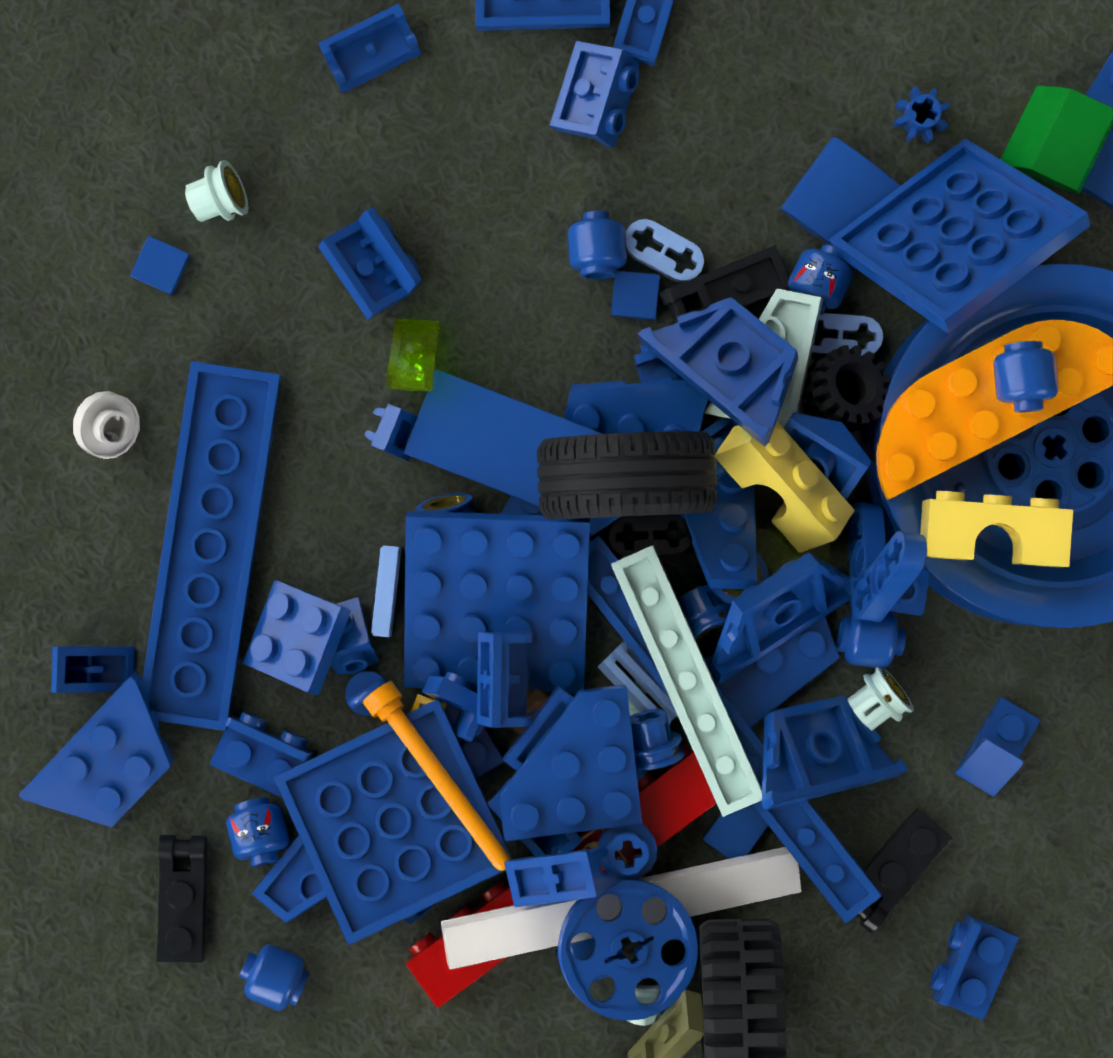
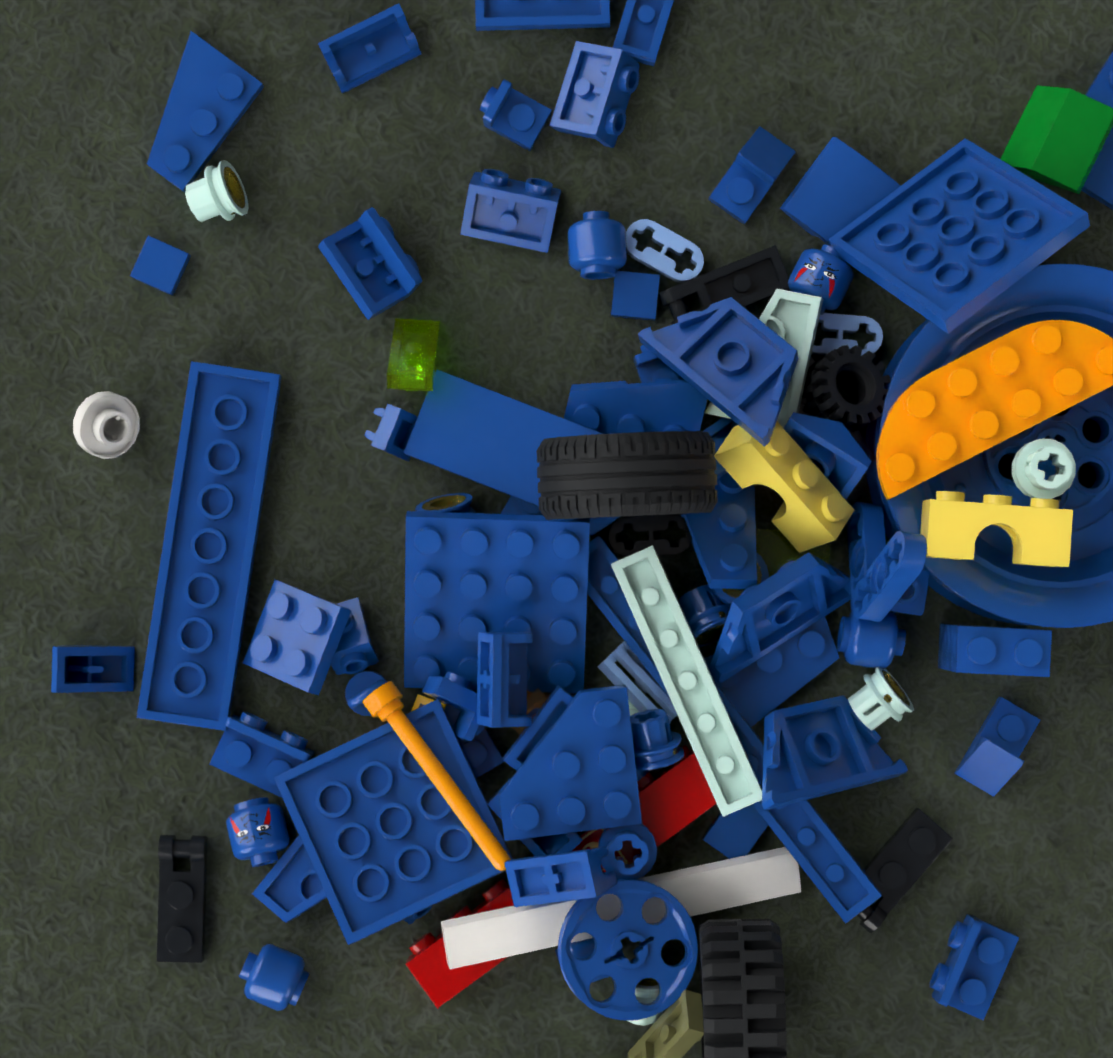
blue wing [18,672,174,828] -> none
light blue tile [371,545,402,637] -> none
blue gear [893,86,950,144] -> none
blue head [993,341,1059,413] -> none
none -> blue wing [147,31,264,193]
none -> blue bracket [460,169,561,253]
none -> blue bracket [480,79,552,151]
none -> blue slope [708,126,796,225]
none -> blue brick [938,624,1052,677]
none -> light aqua piece [1012,439,1076,499]

